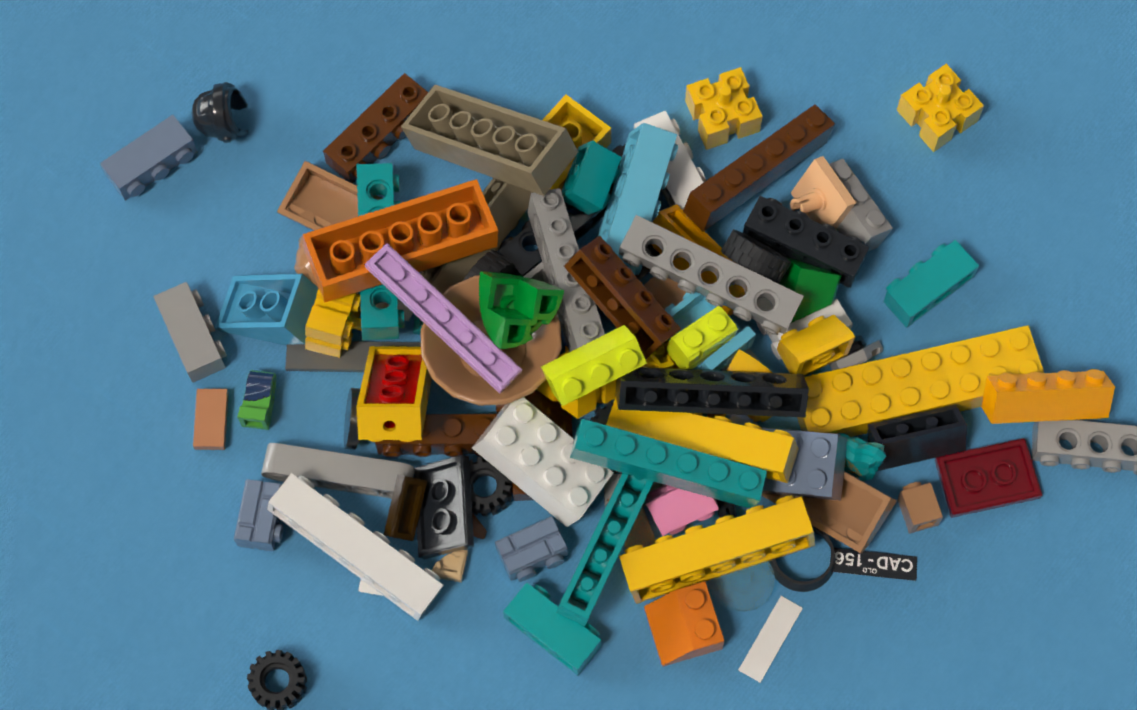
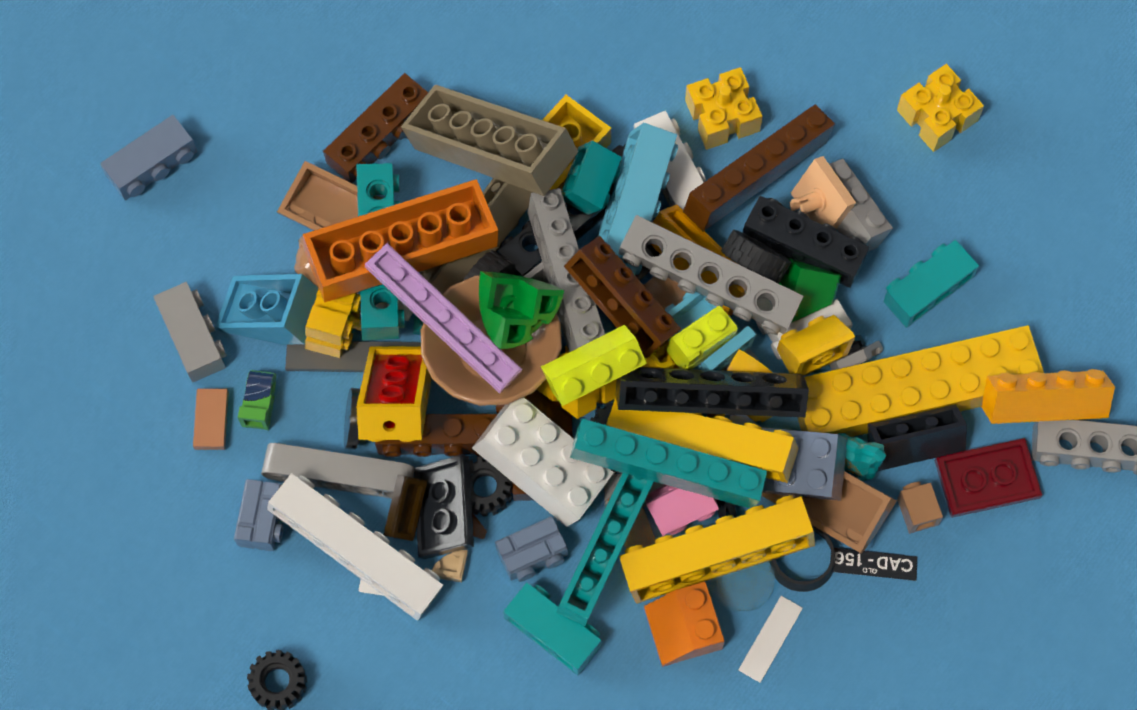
black helmet [191,82,249,143] -> none

